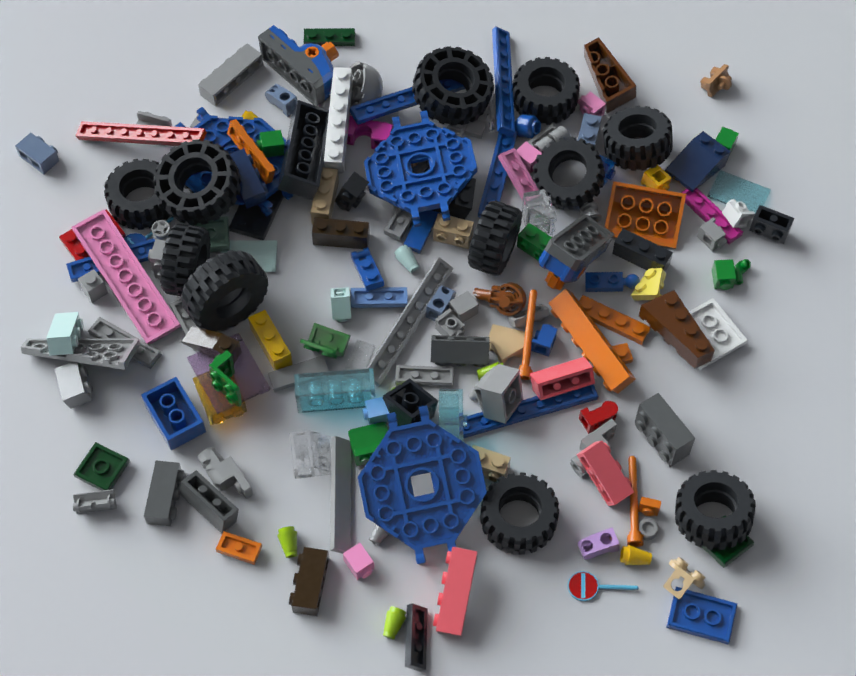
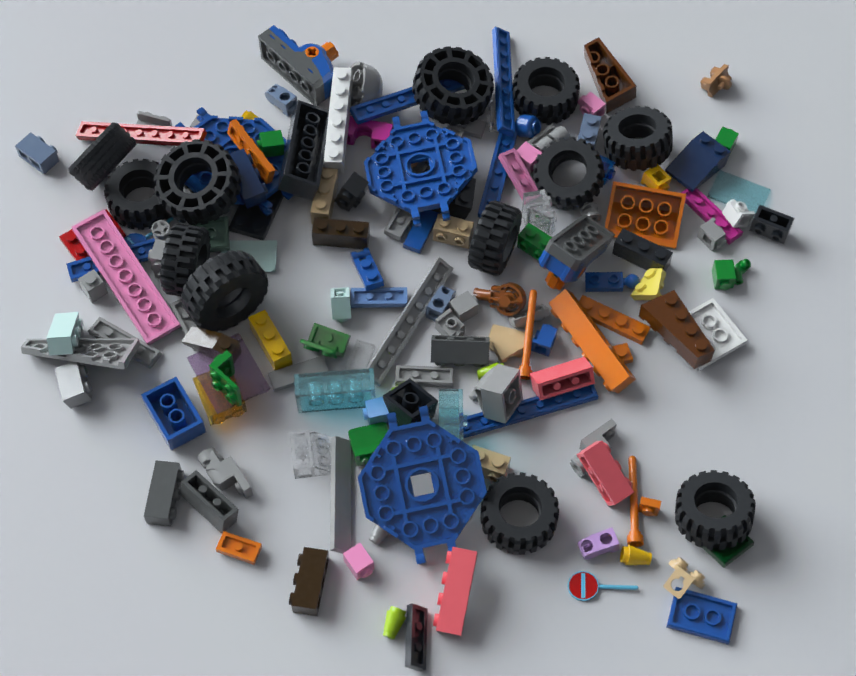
dark green plate [73,442,130,491] -> none
light grey hinge [73,489,117,514] -> none
light grey brick [198,43,264,106] -> none
lime cone [277,526,298,558] -> none
dark green plate [303,28,355,46] -> none
light aqua cone [394,245,419,273] -> none
red leg [579,401,618,434] -> none
dark grey brick [635,393,695,467] -> none
light grey tile [639,518,658,540] -> none
none -> black tyre [68,122,137,191]

